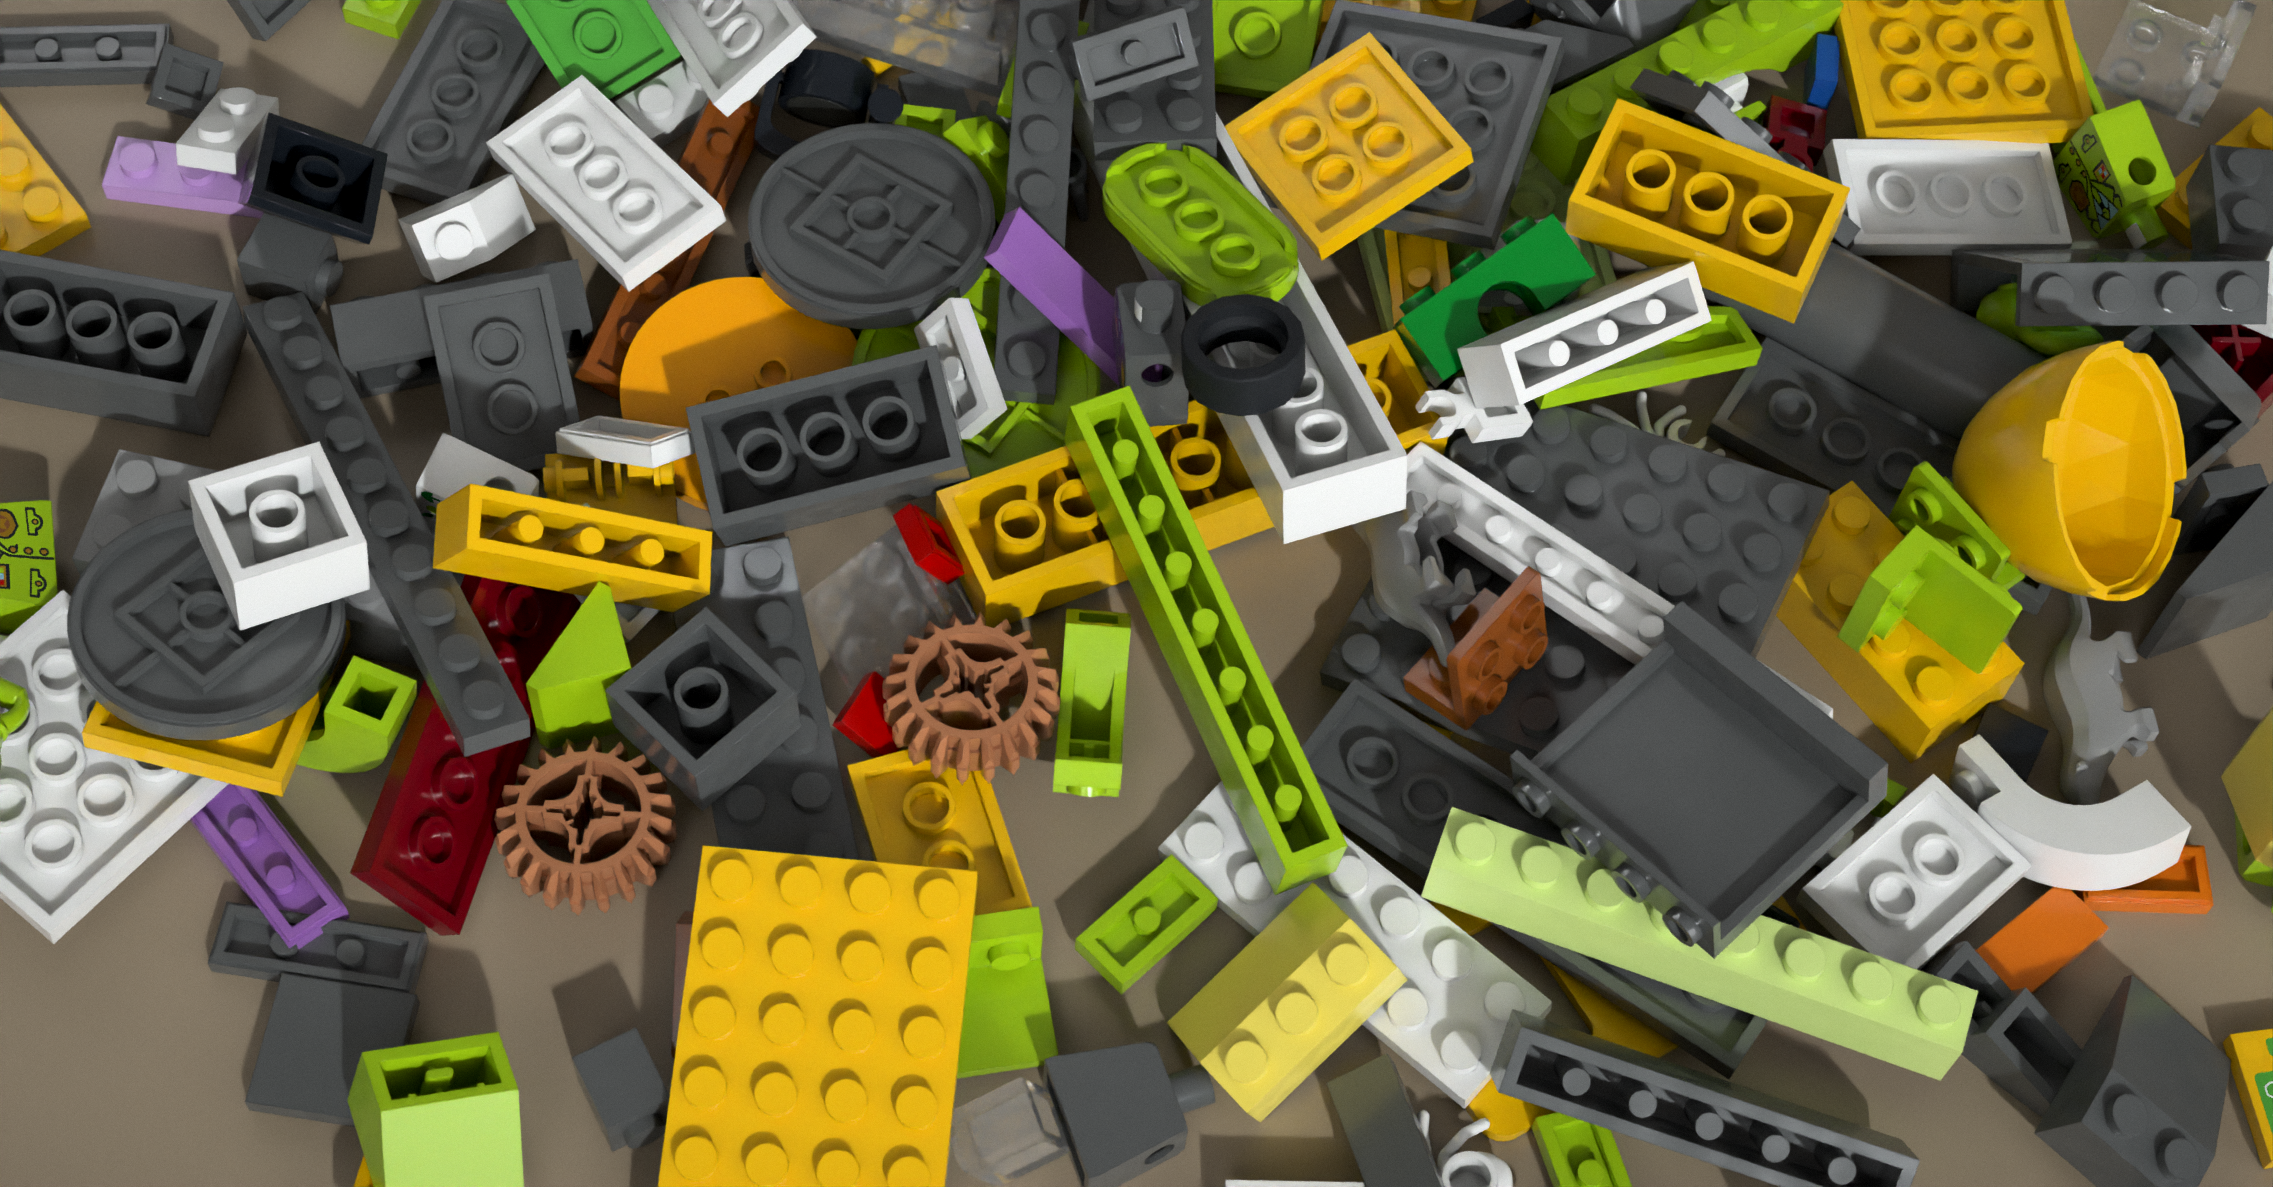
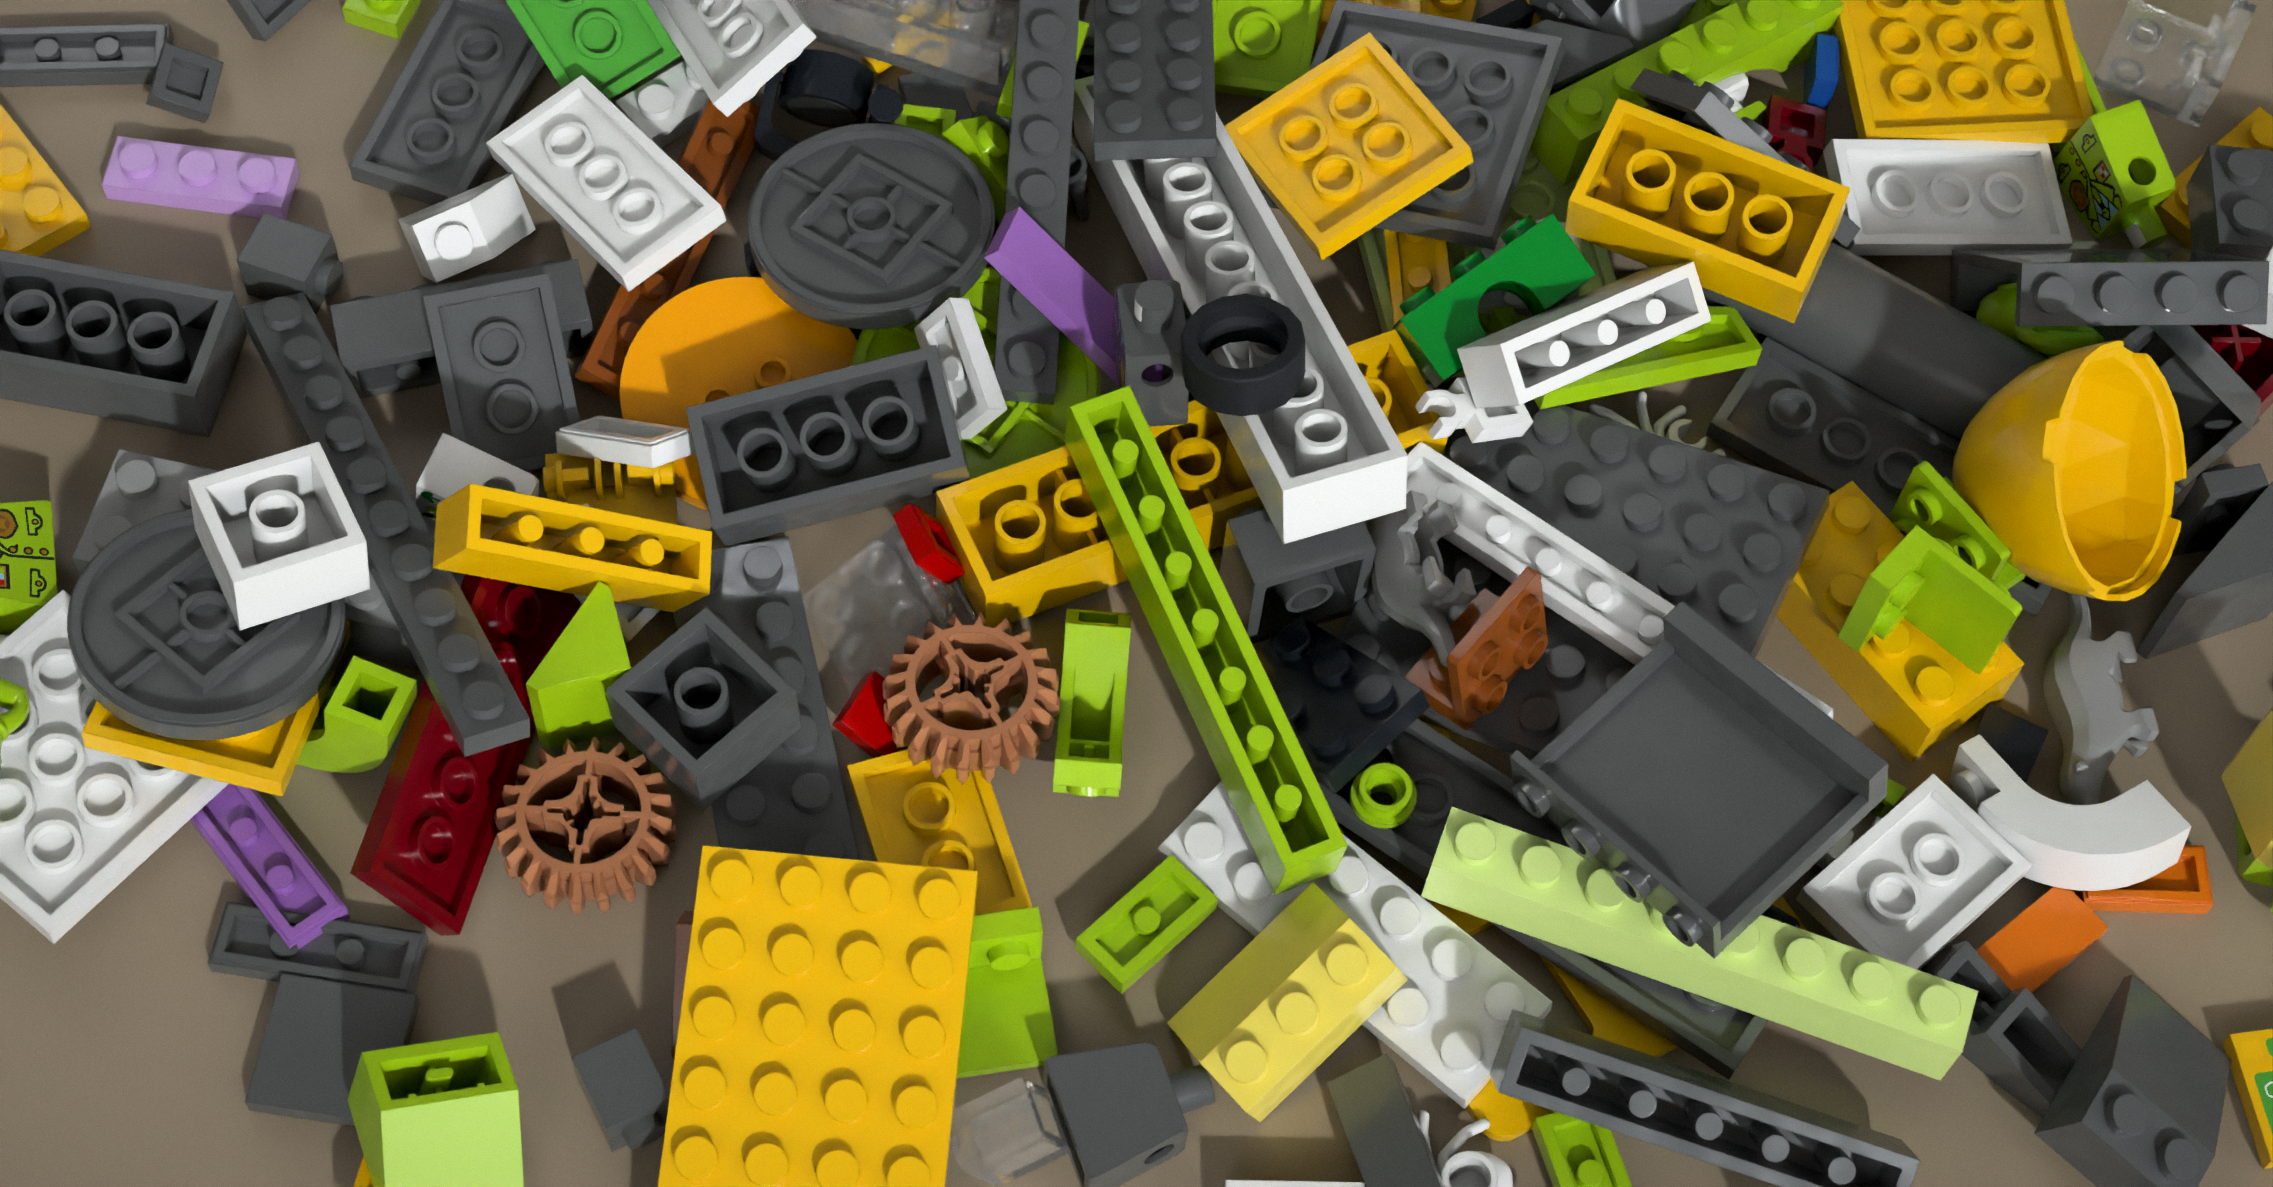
white plate [176,87,279,175] -> none
black slope [238,112,388,245] -> none
dark grey plate [1067,5,1199,102] -> none
lime tile [1103,143,1299,306] -> none
none -> dark grey brick [1219,506,1376,644]
none -> black plate [1256,614,1430,793]
none -> lime plate [1350,763,1417,829]

